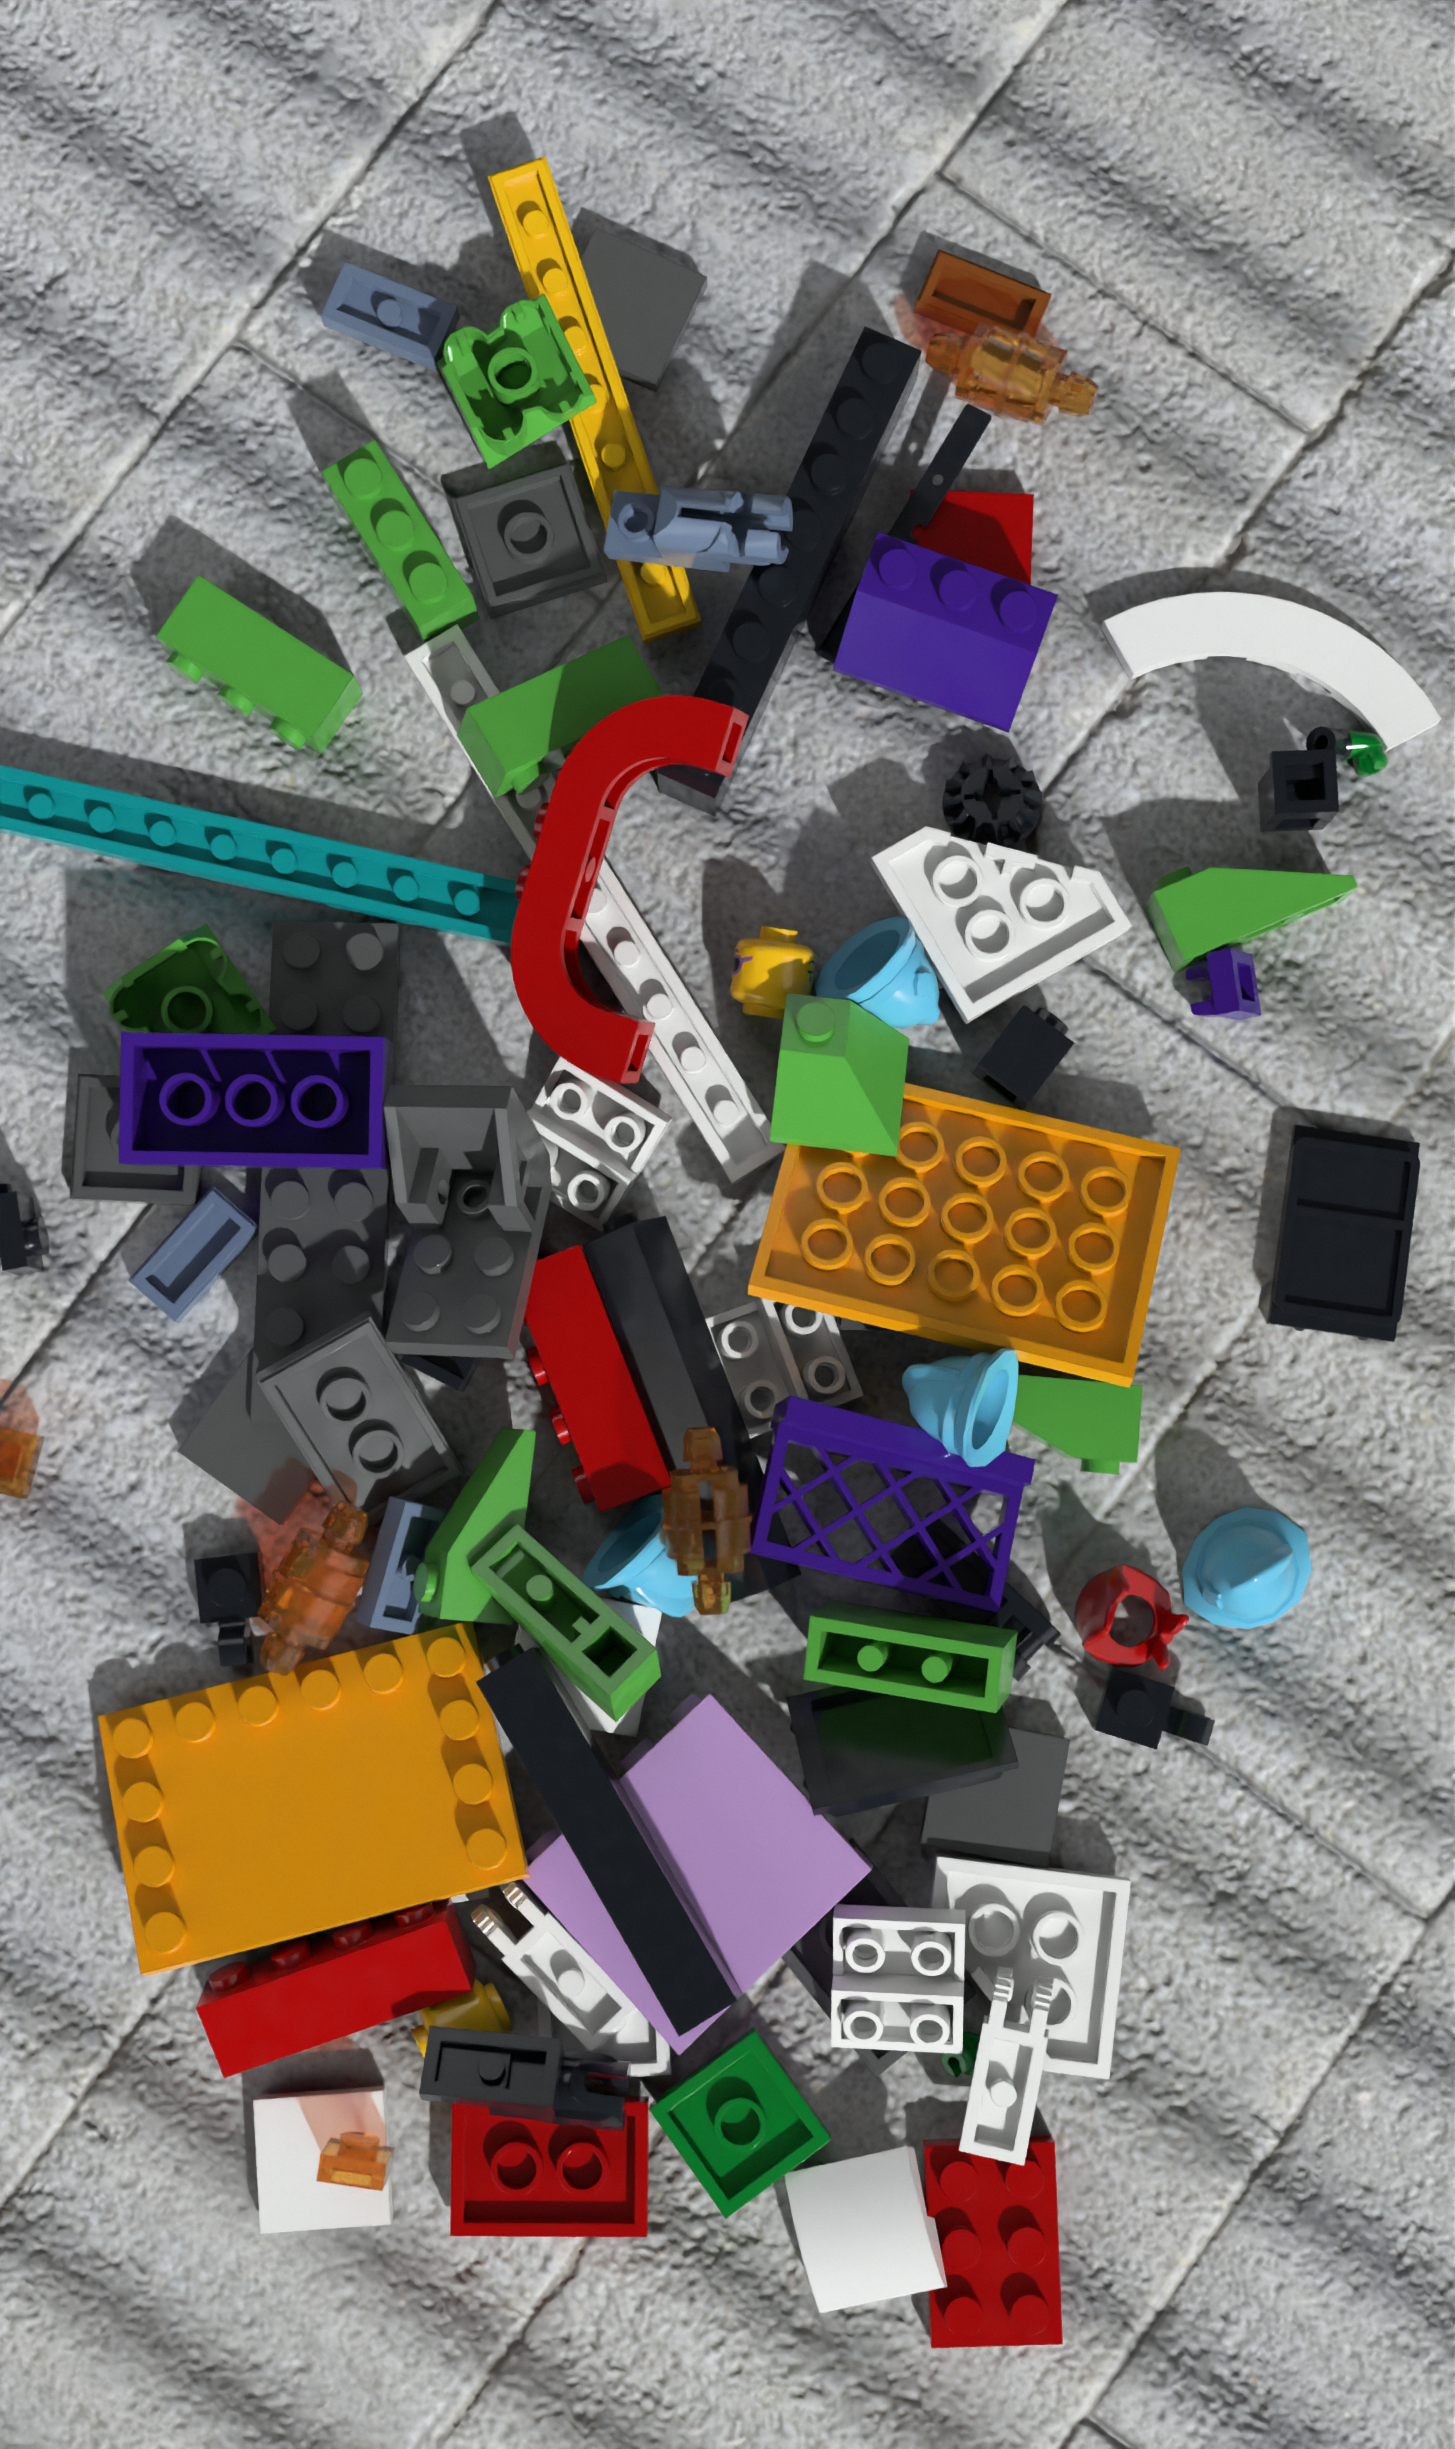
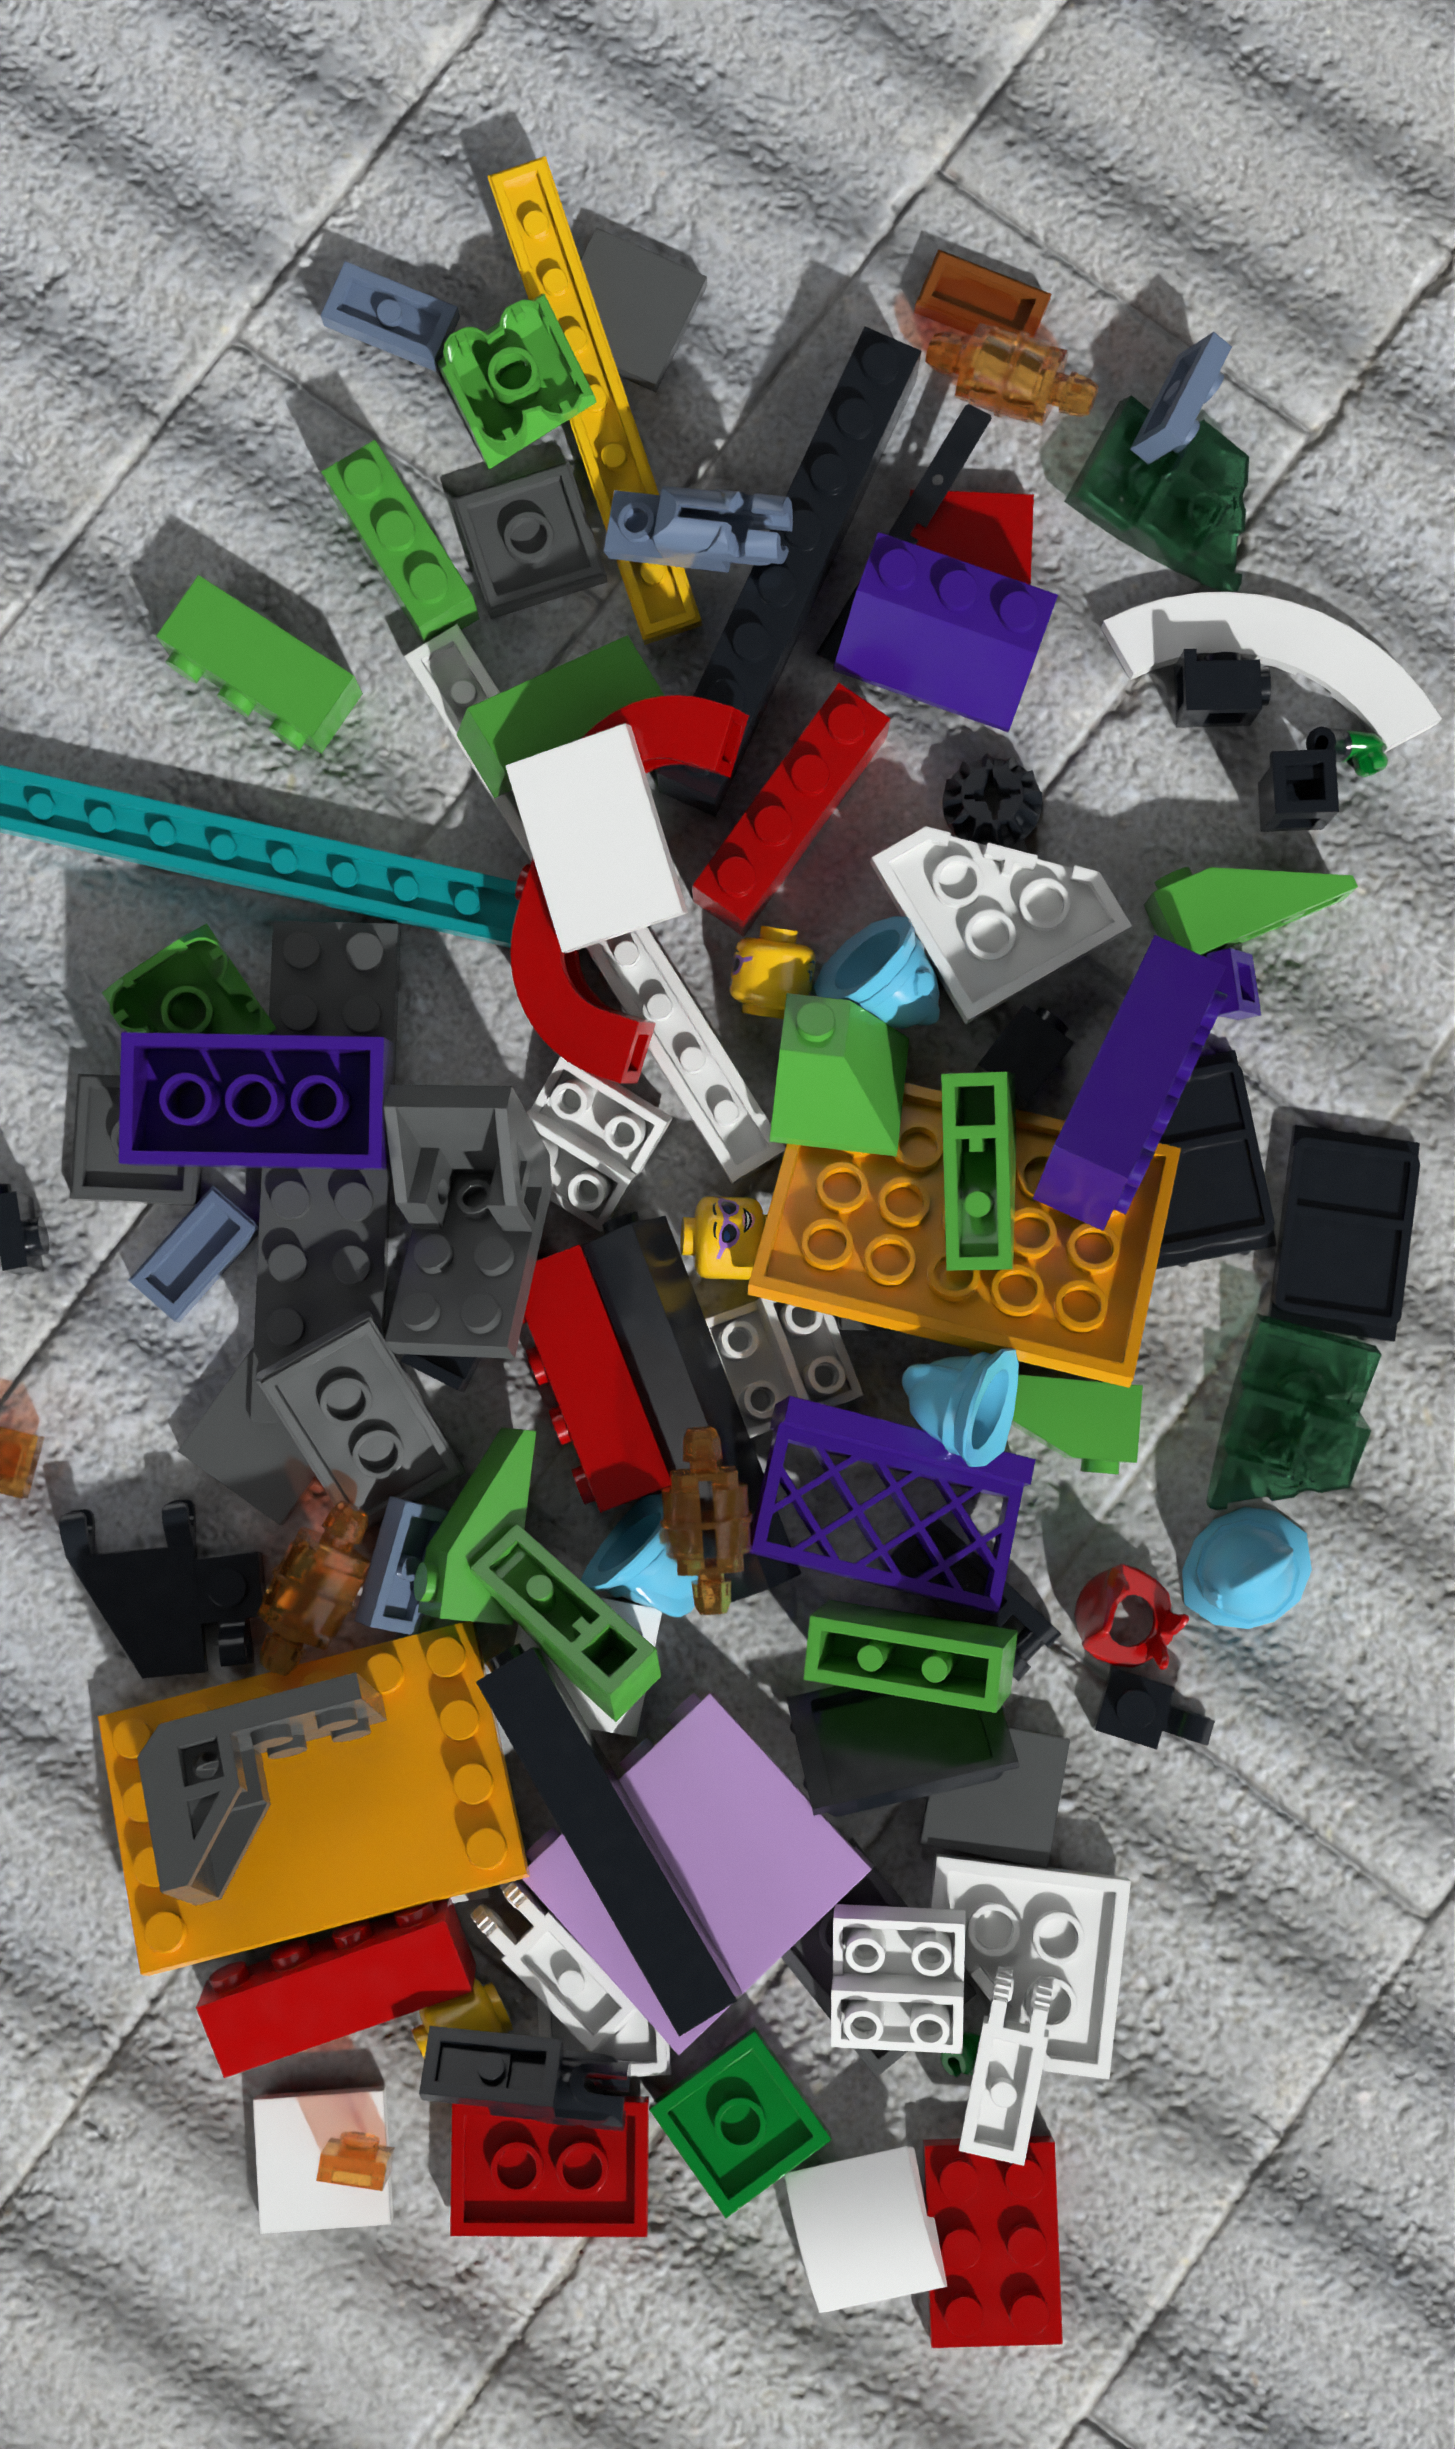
none -> black flag [59,1499,208,1679]
none -> dark grey bracket [137,1672,387,1906]
none -> white tile [505,723,688,953]
none -> yellow head [680,1196,767,1280]
none -> red brick [692,683,891,937]
none -> bright green slope [941,1072,1017,1271]
none -> dark purple brick [1033,935,1228,1231]
none -> clear green slope [1064,395,1249,592]
none -> sand blue plate [1130,332,1232,464]
none -> black piece [1156,1050,1277,1270]
none -> black brick [1174,649,1271,728]
none -> clear green slope [1206,1313,1382,1510]

